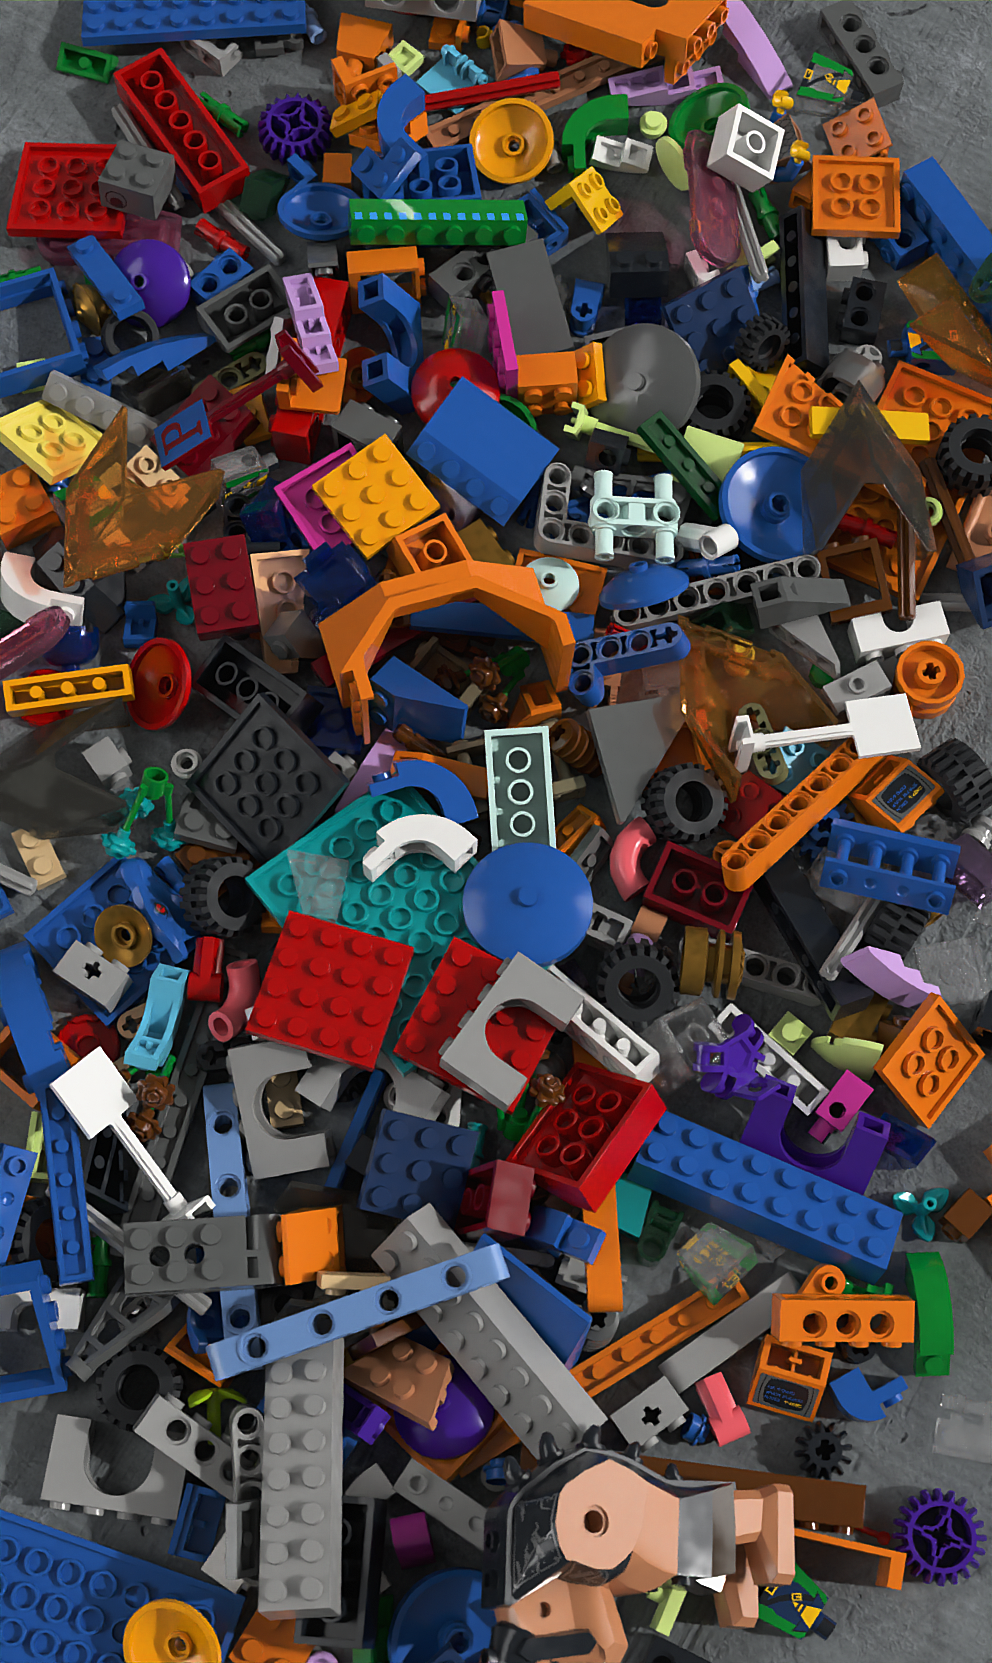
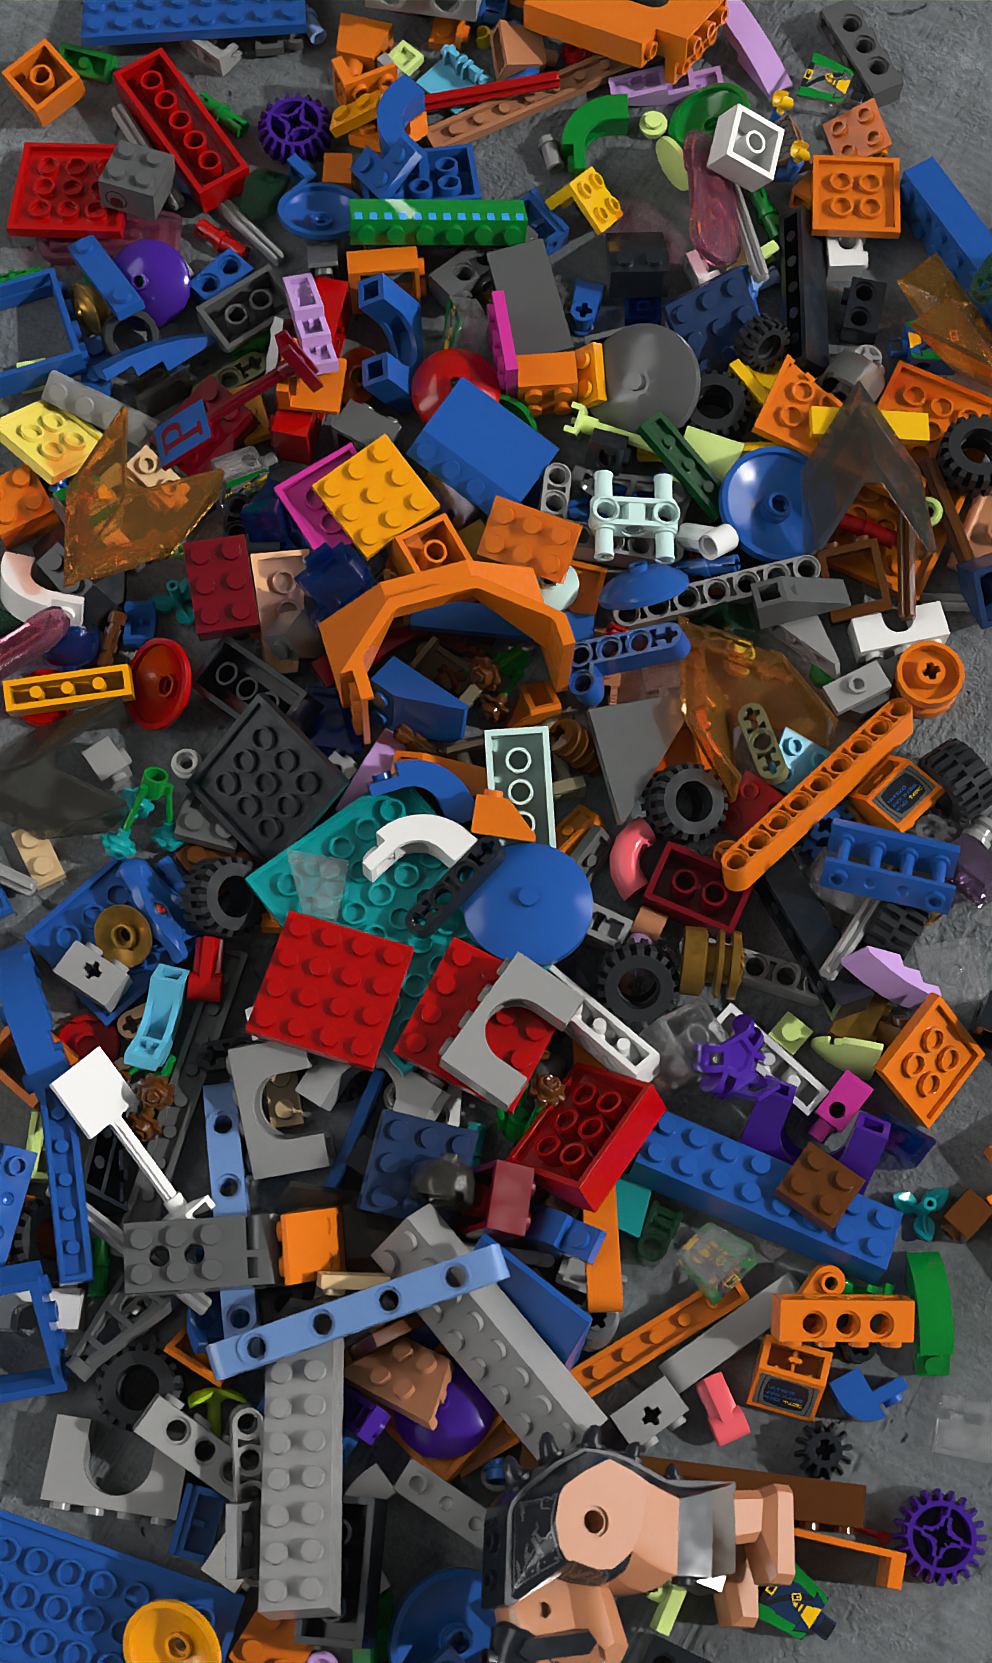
coral cylinder [208,959,261,1042] -> none
magenta beam [390,1511,436,1570] -> none
light orange dish [469,98,554,185] -> none
white slope [589,135,653,174] -> none
blue plate [680,1412,710,1446] -> none
white piece [728,693,921,774] -> none
blue brick [868,202,929,271] -> none
none -> orange brick [1,38,87,128]
none -> reddish brown axle [94,610,127,668]
none -> black beam [405,836,506,939]
none -> clear smoke cylinder [409,1153,478,1212]
none -> orange slope [471,789,536,843]
none -> orange plate [477,496,583,584]
none -> reddish brown plate [773,1142,866,1234]

